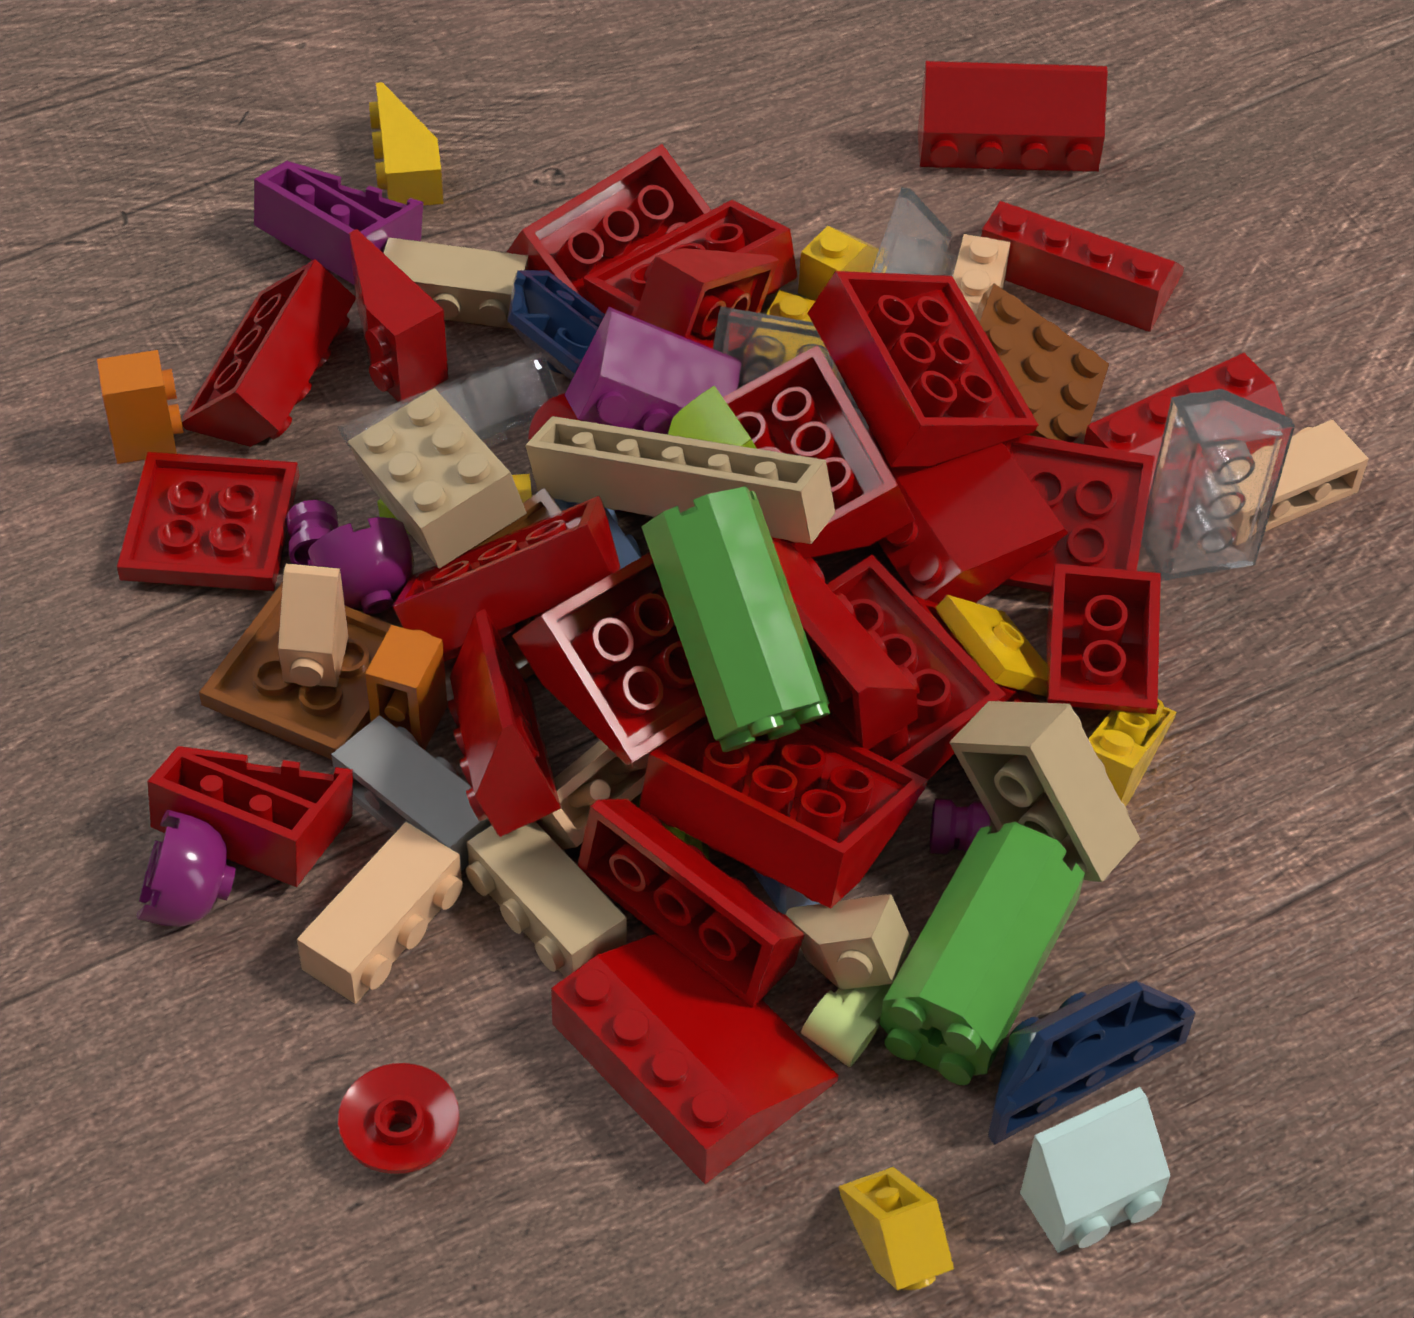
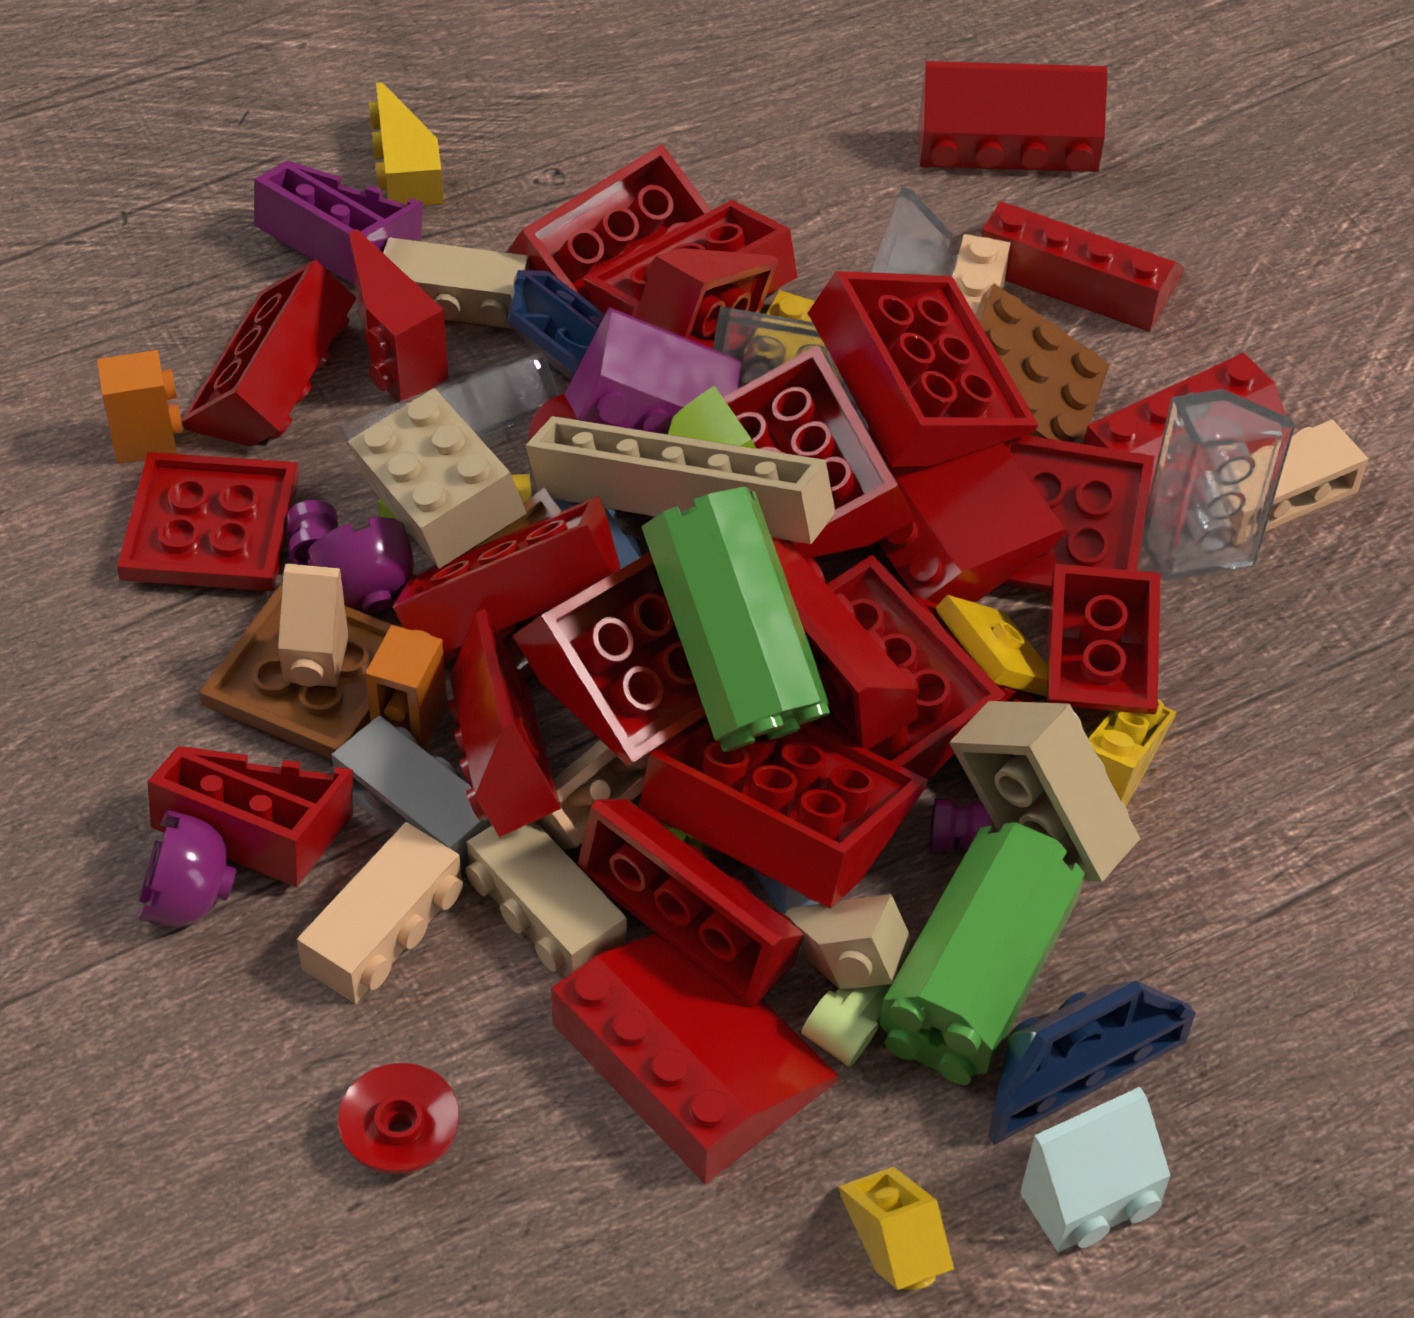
yellow slope [798,226,889,301] -> none

